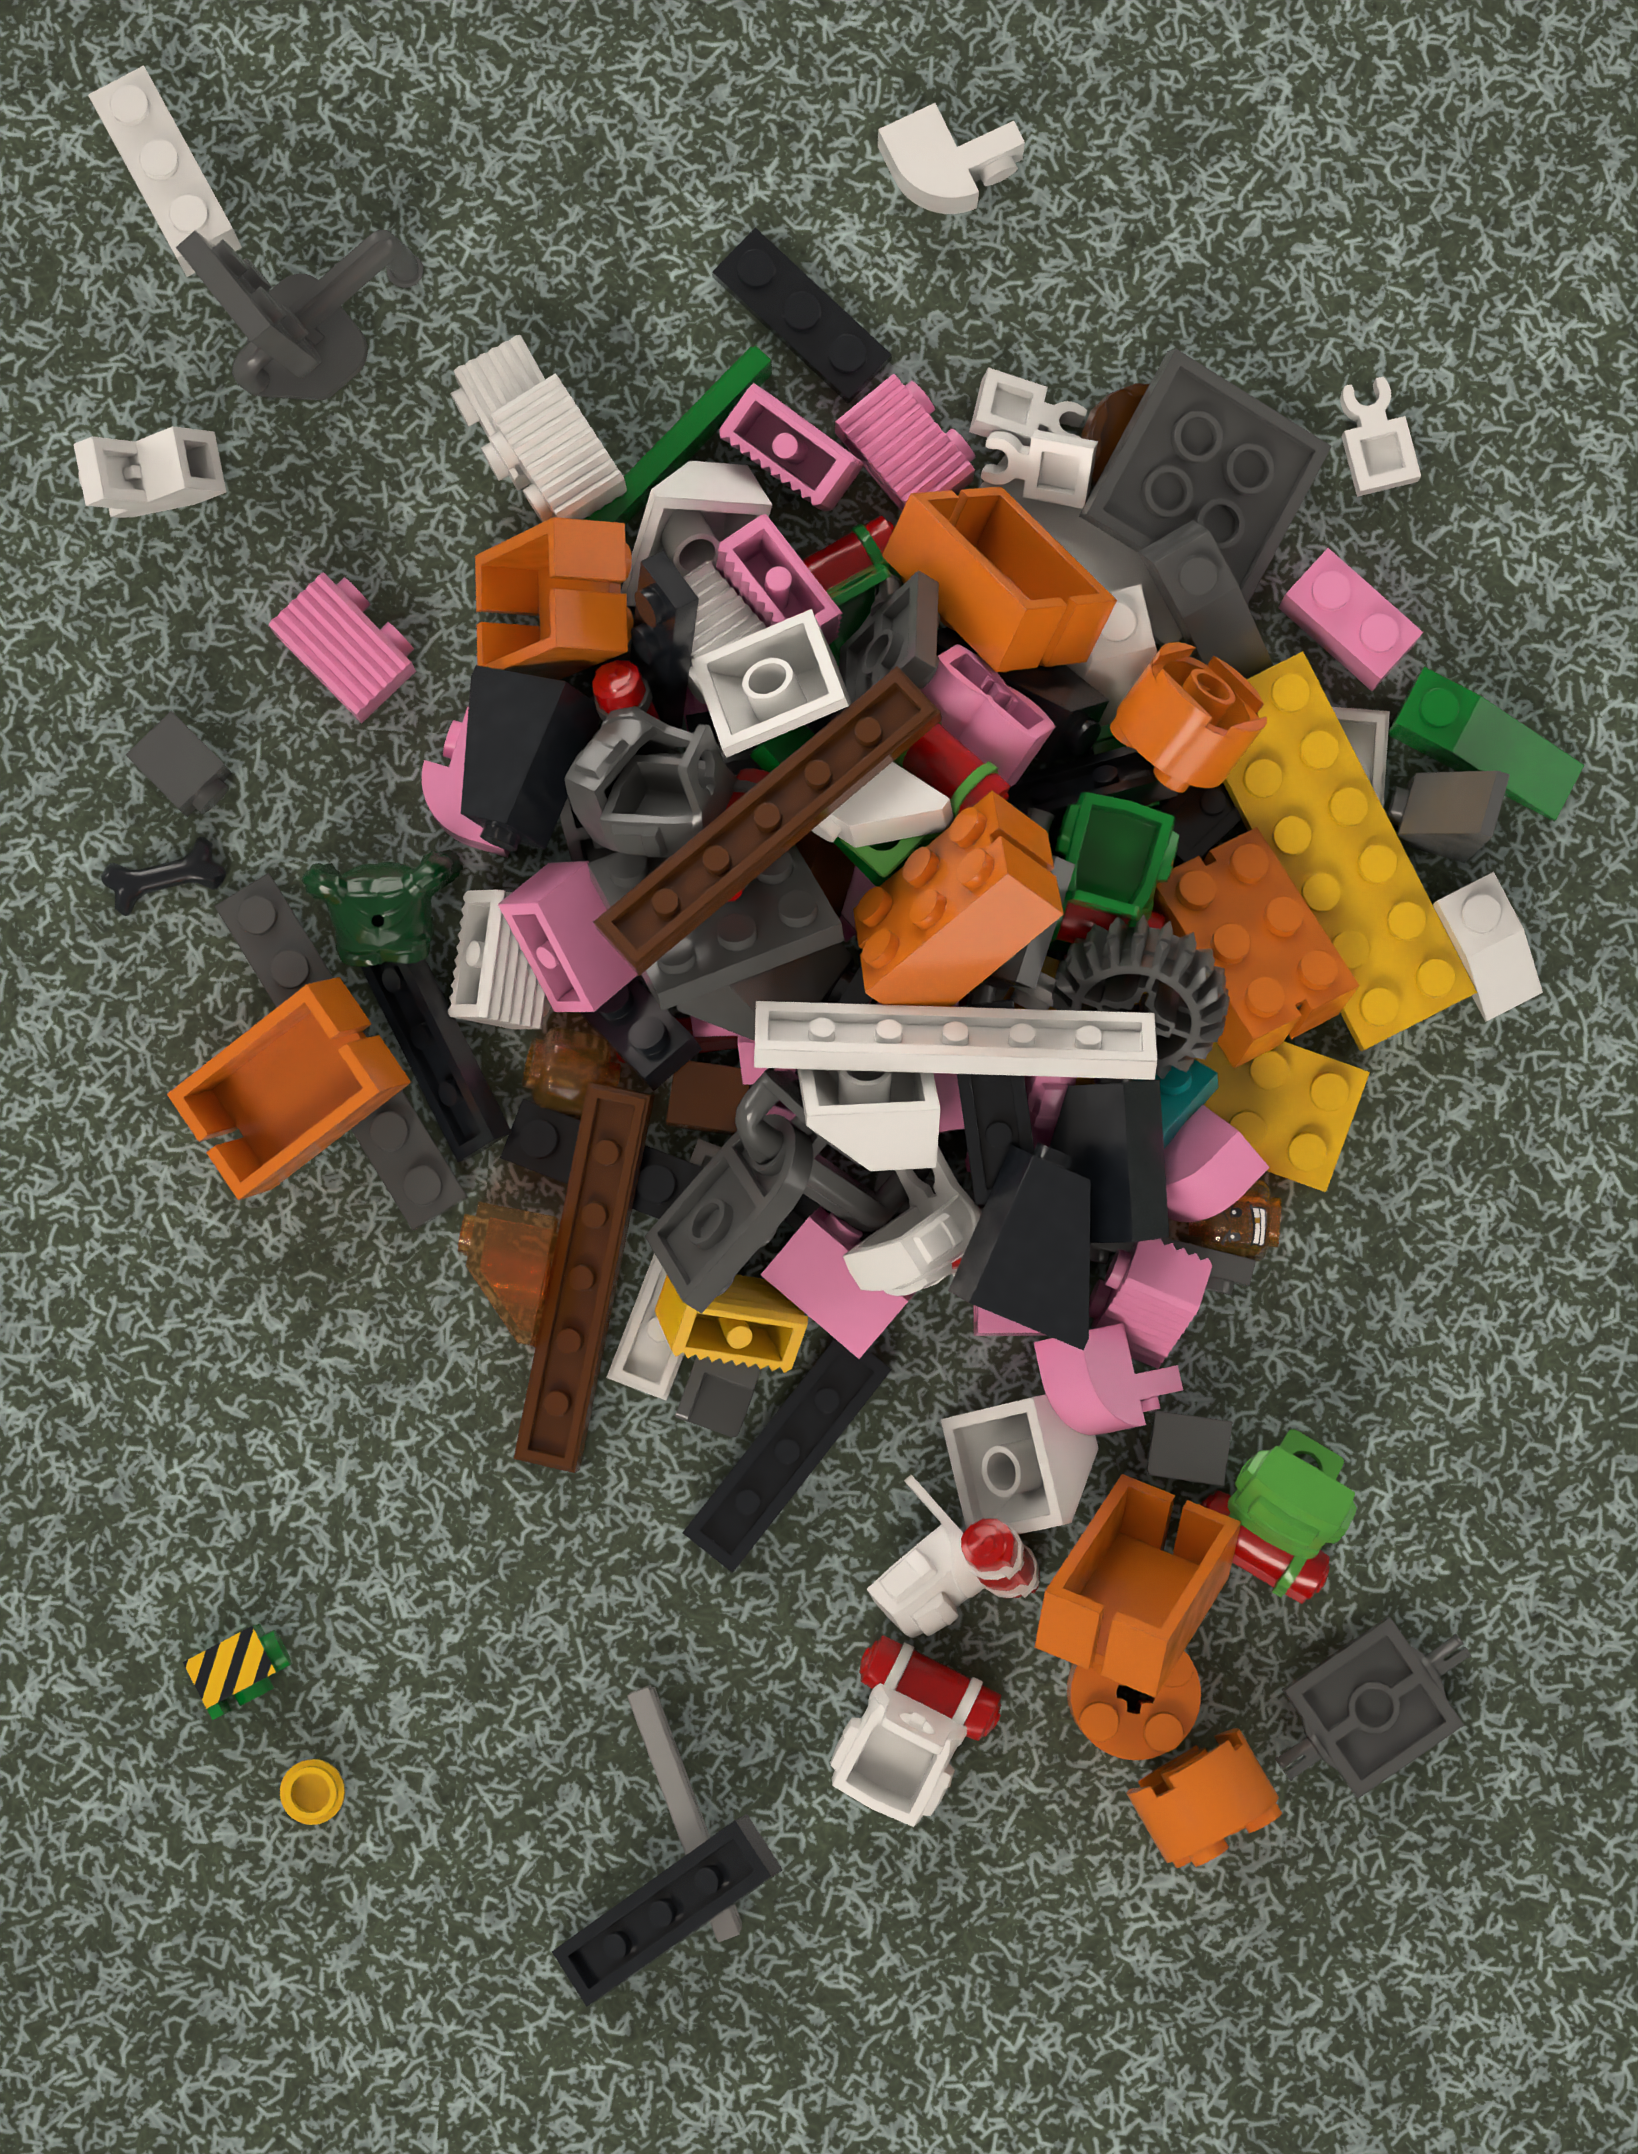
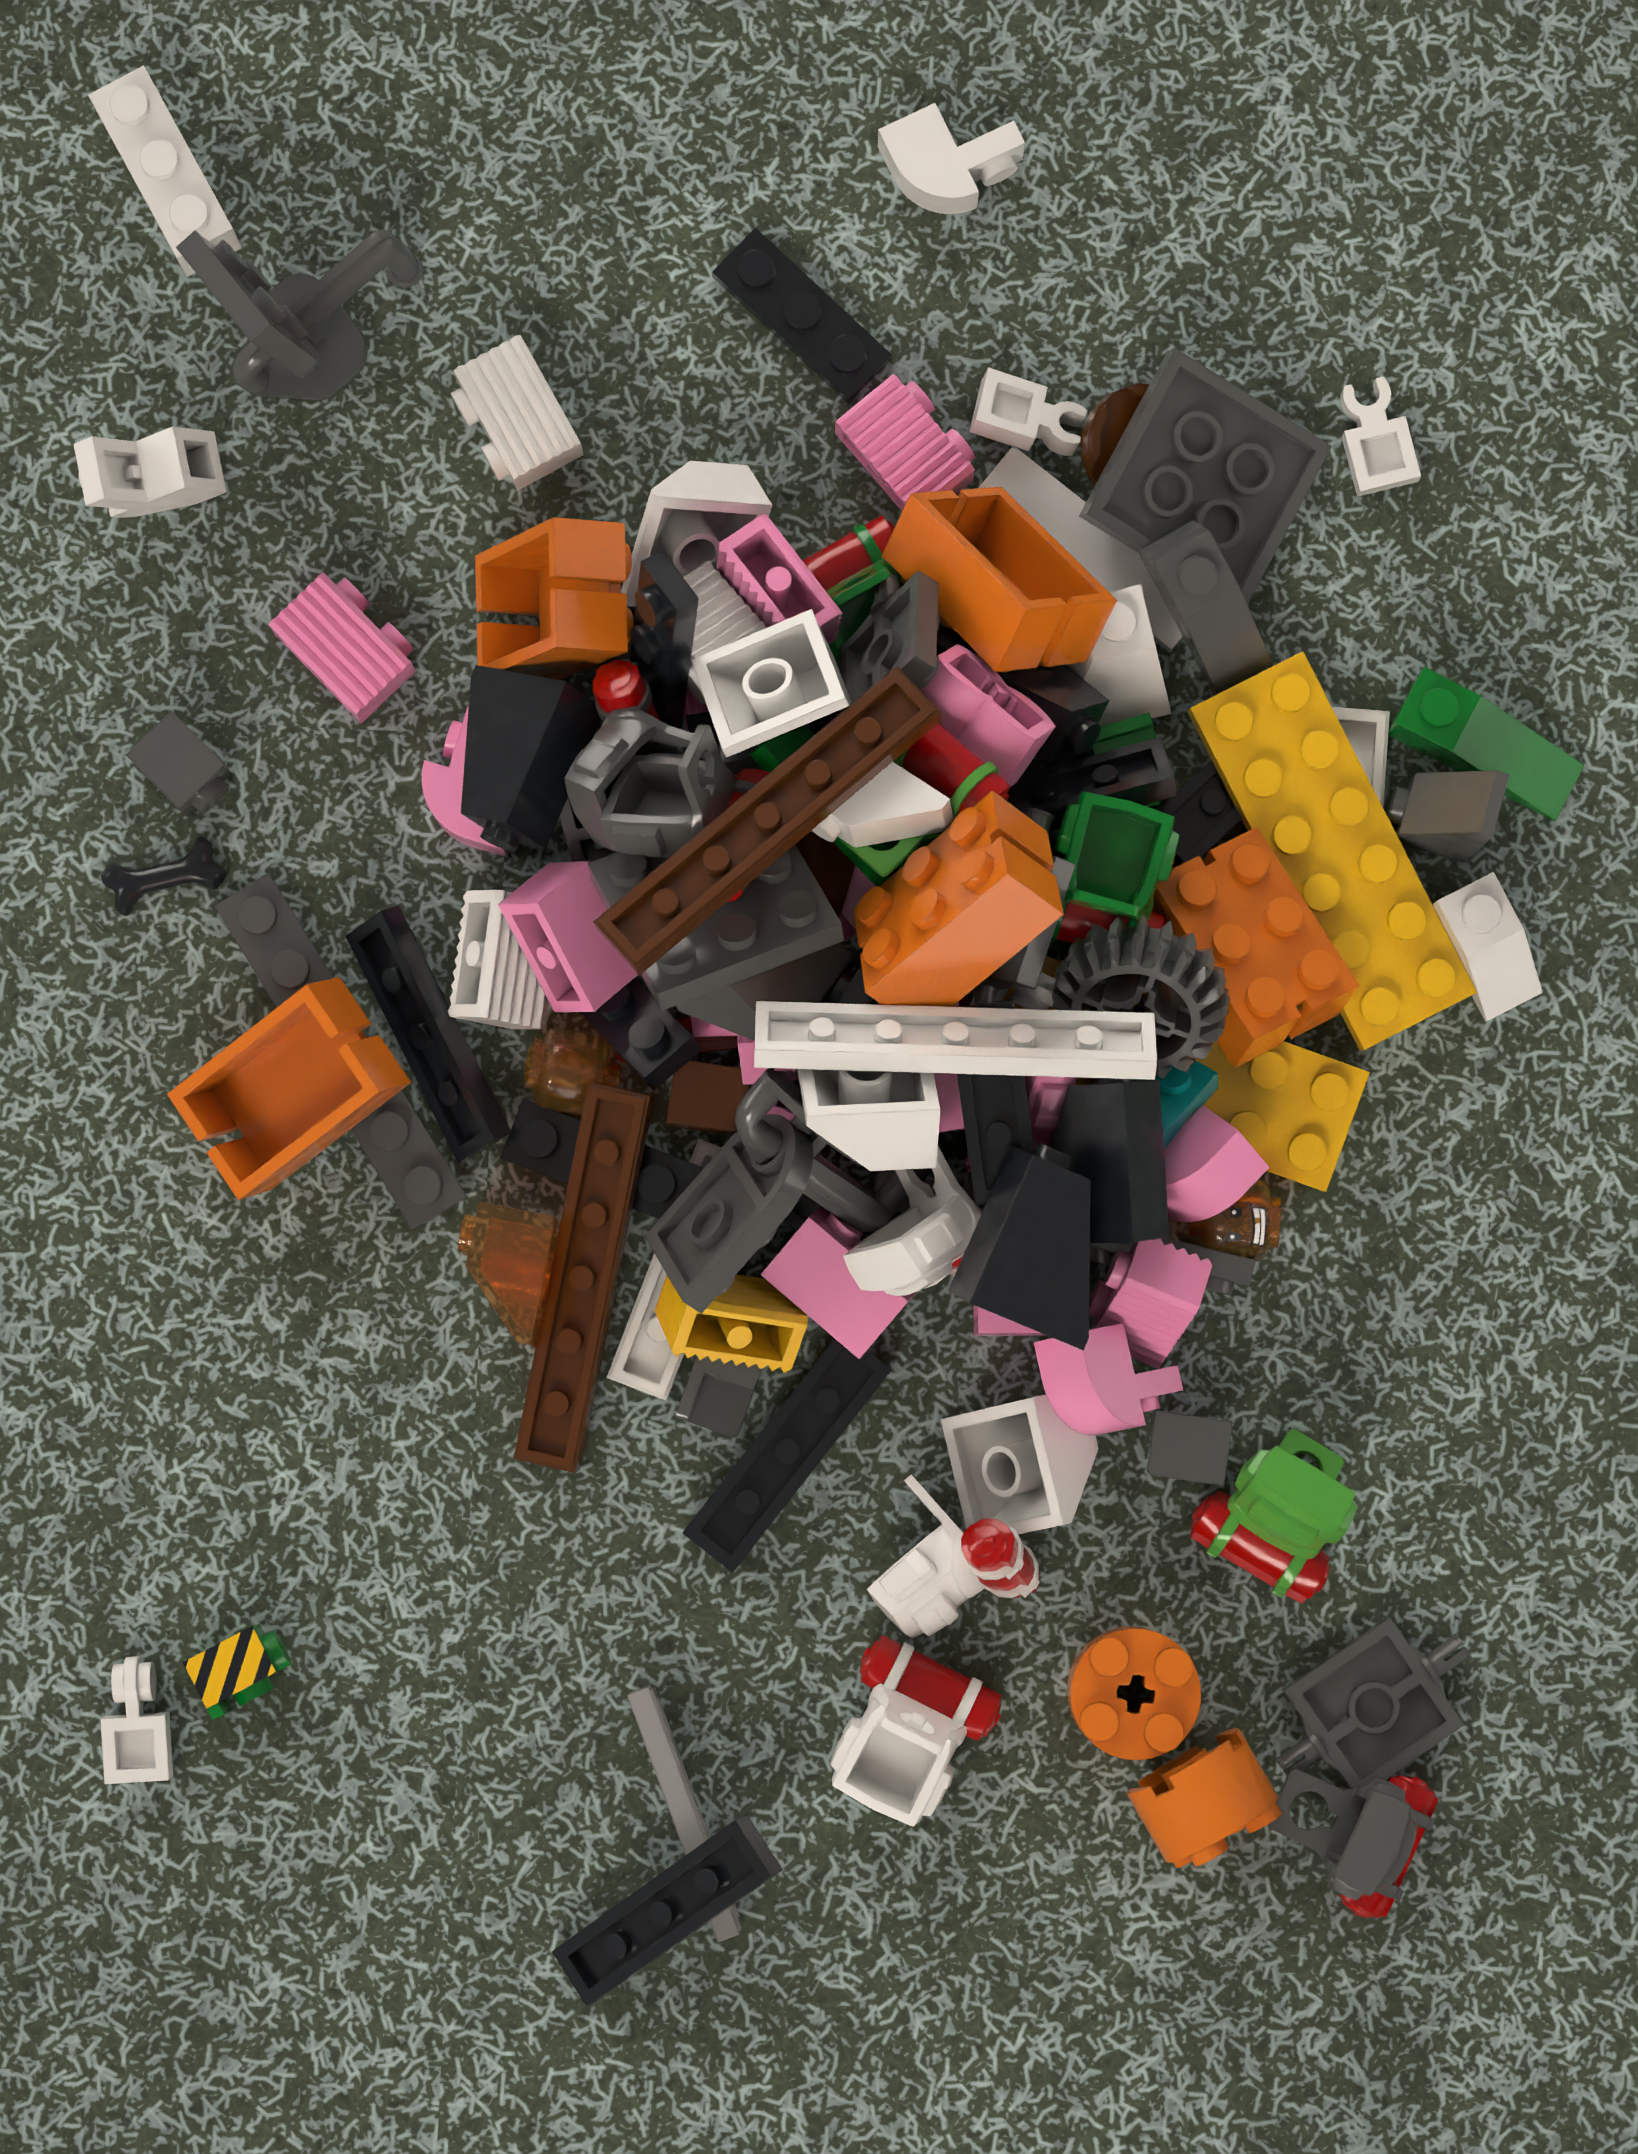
yellow plate [280,1759,345,1825] -> none
dark green hair [301,849,463,967] -> none
white brick [488,373,627,522] -> none
green tile [583,345,772,525] -> none
bright pink brick [719,383,865,511] -> none
white plate [981,430,1098,509] -> none
orange piece [1034,1474,1241,1698] -> none
orange brick [1110,642,1267,793] -> none
bright pink brick [1278,548,1423,691] -> none
none -> white plate [101,1656,173,1784]
none -> dark grey piece [1268,1769,1438,1919]

